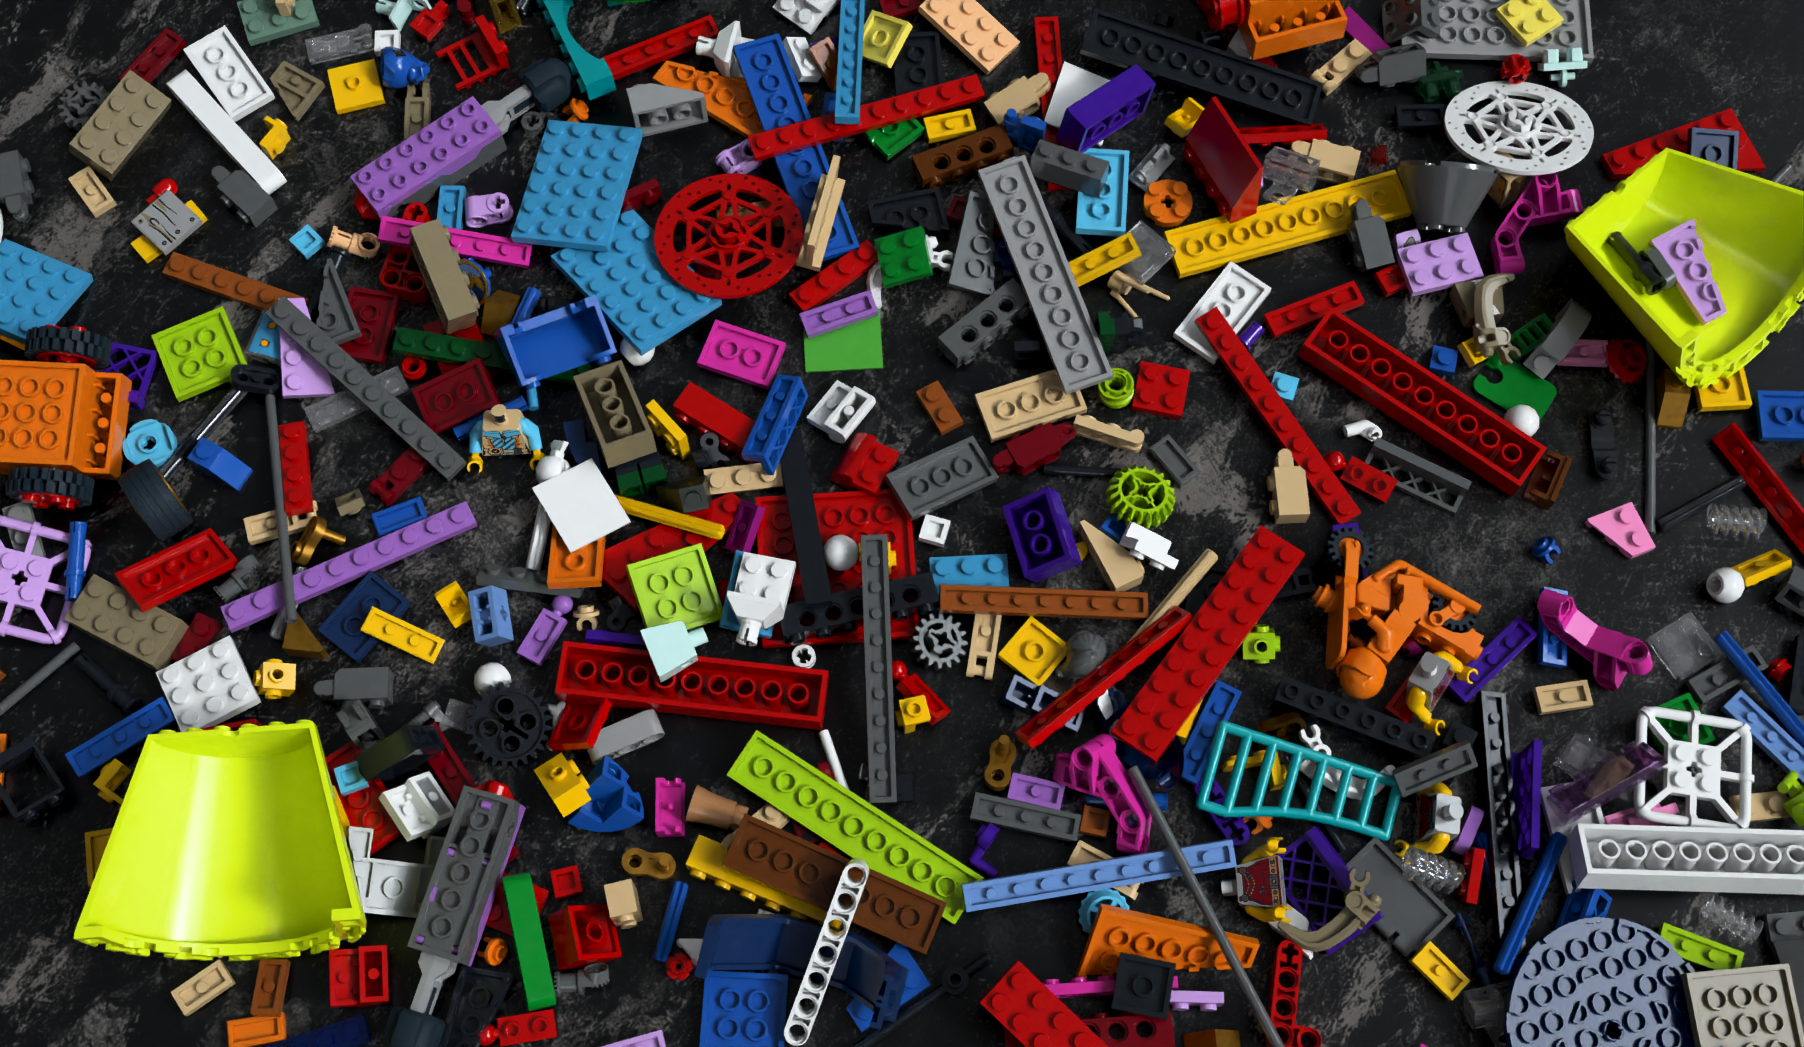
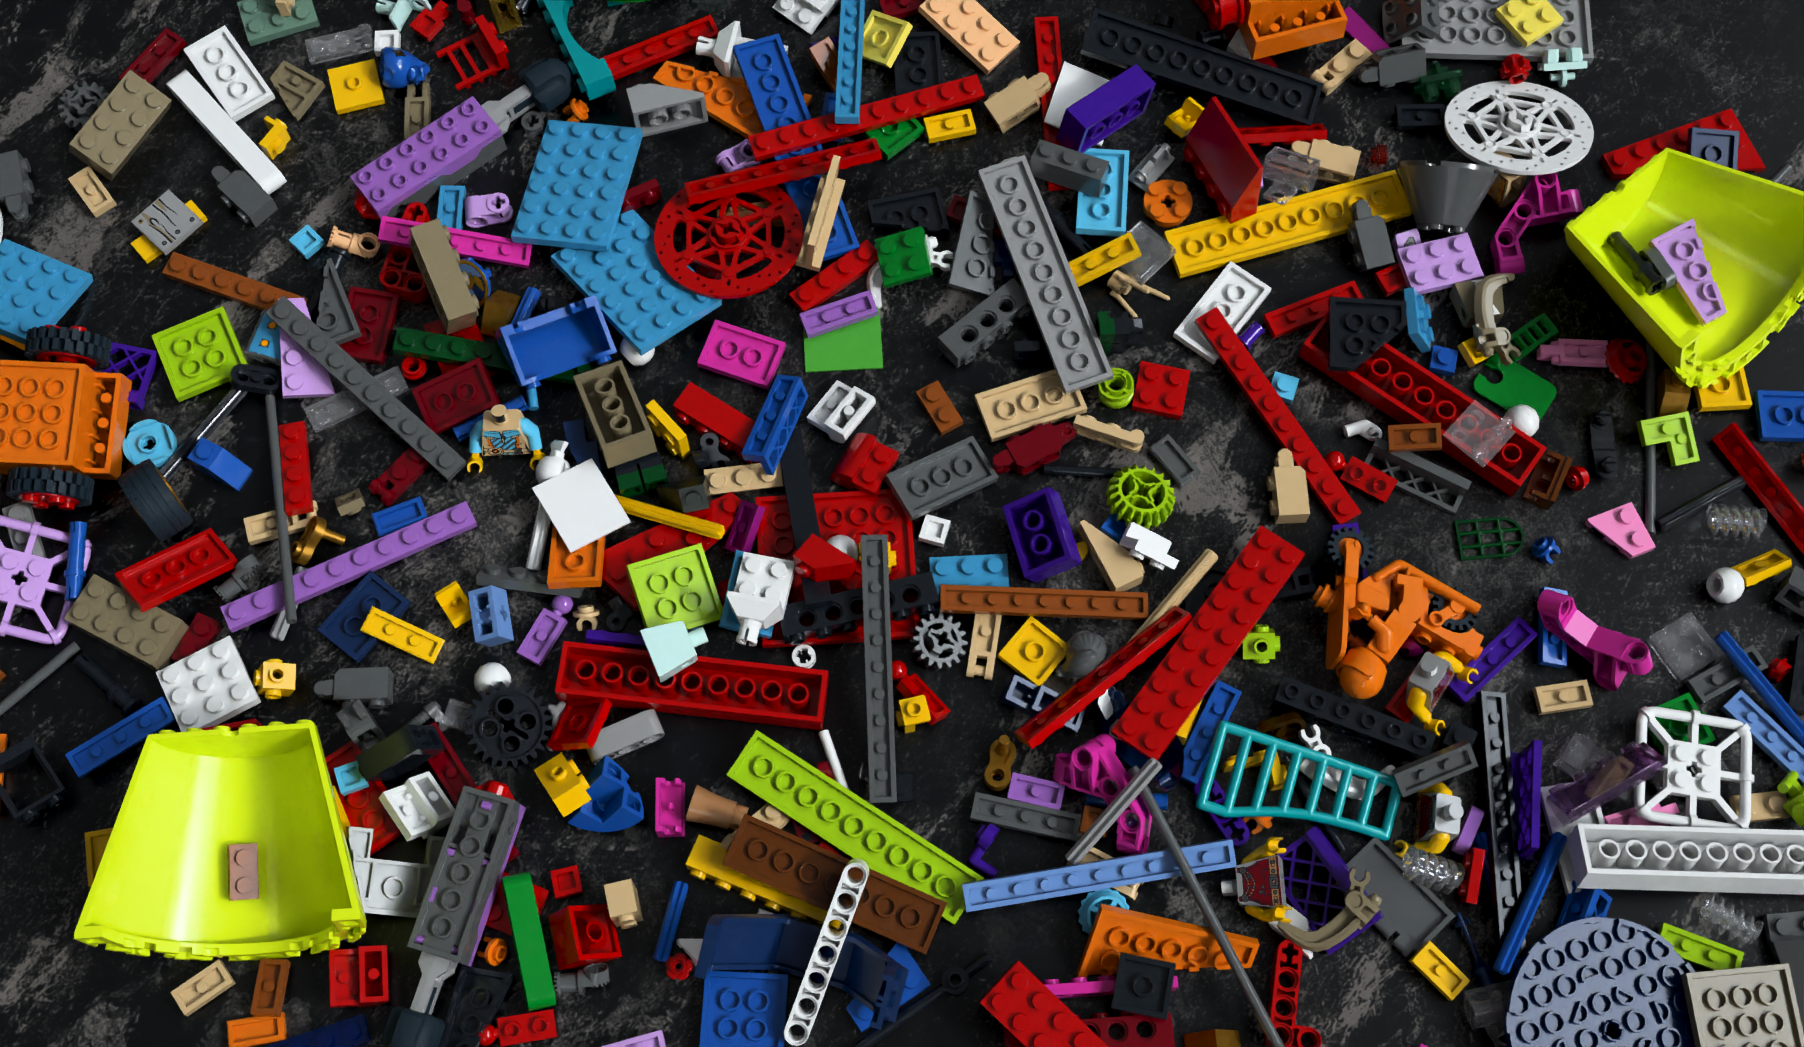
yellow bracket [93,758,131,811] -> none
red cylinder [145,178,178,206] -> none
pearl gold slope [282,612,330,660] -> none
pearl gold piece [621,848,676,881] -> none
white plate [782,37,822,82] -> none
reddish brown brick [912,123,1013,190] -> none
blue plate [1003,108,1047,152] -> none
lavender plate [1169,990,1224,1011] -> none
light grey arch [1523,298,1592,379] -> none
none -> plate [227,843,259,901]
none -> red plate [684,138,882,205]
none -> red slope [793,533,856,582]
none -> light grey axle [1065,757,1162,865]
none -> black plate [1328,296,1407,372]
none -> dark orange plate [1388,423,1442,453]
none -> dark azure plate [1404,287,1434,353]
none -> clear hinge [1443,400,1516,468]
none -> dark green window [1453,517,1524,561]
none -> red plate [1565,466,1590,491]
none -> lime plate [1636,411,1700,467]

